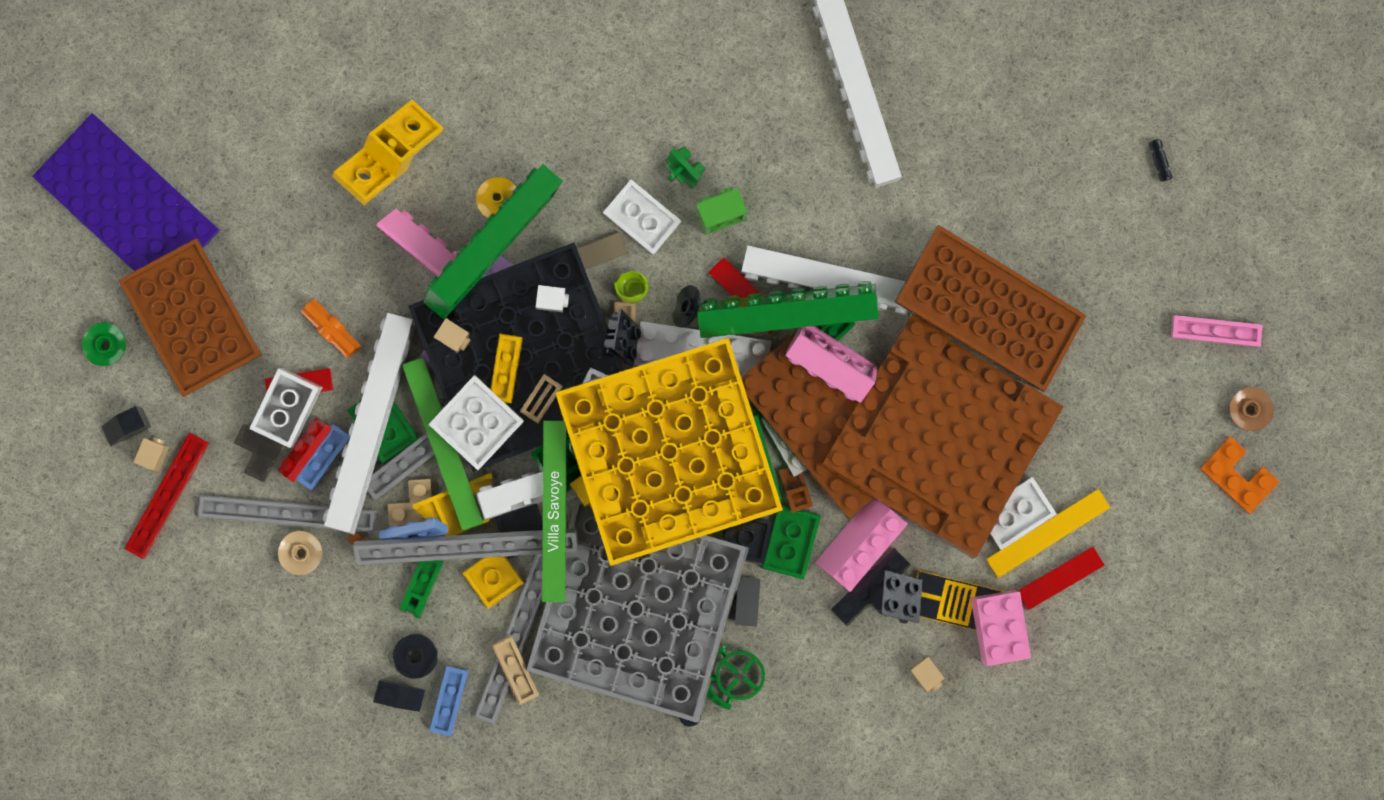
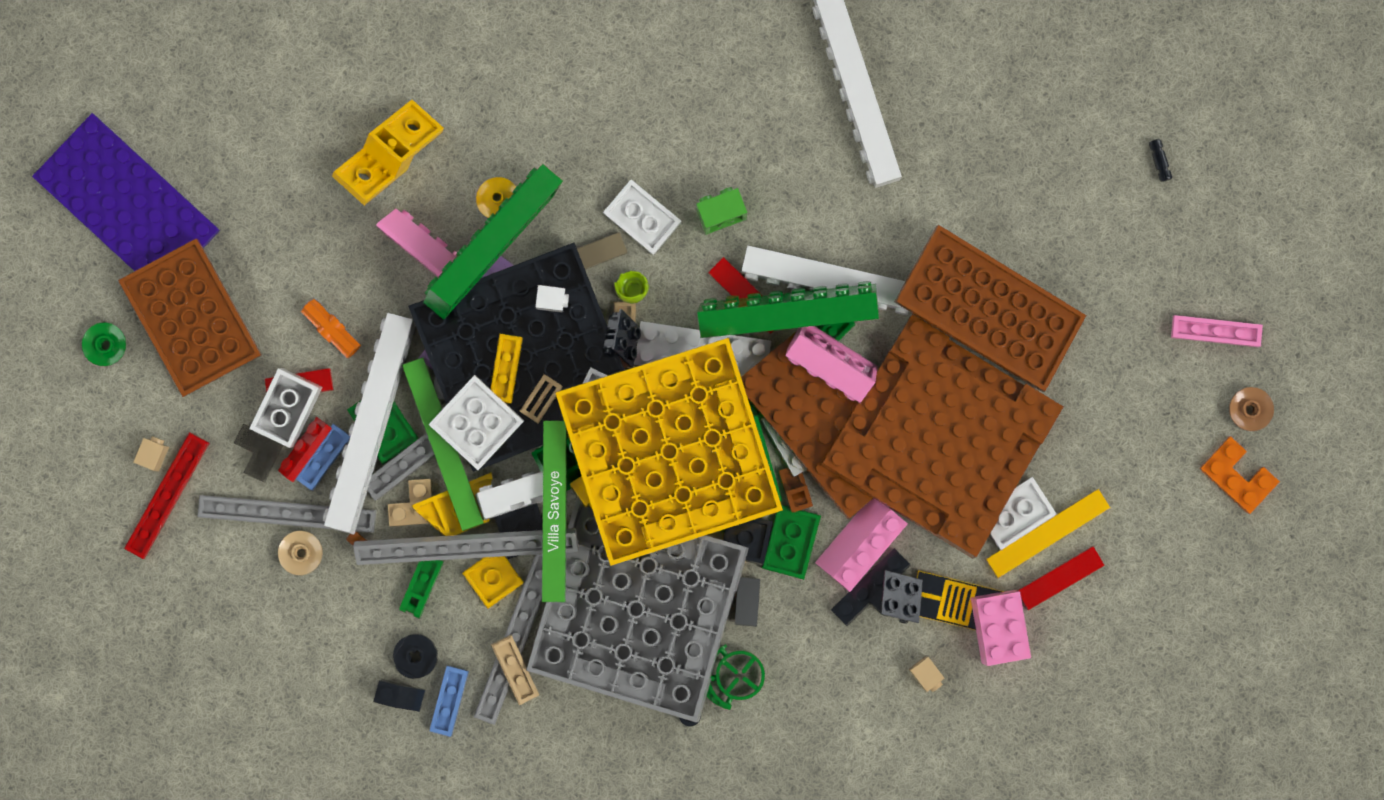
black slope [101,406,151,446] -> none
medium blue plate [379,518,448,540] -> none
tan brick [434,319,470,353] -> none
green hips [665,146,705,189] -> none
black dish [672,285,700,328] -> none

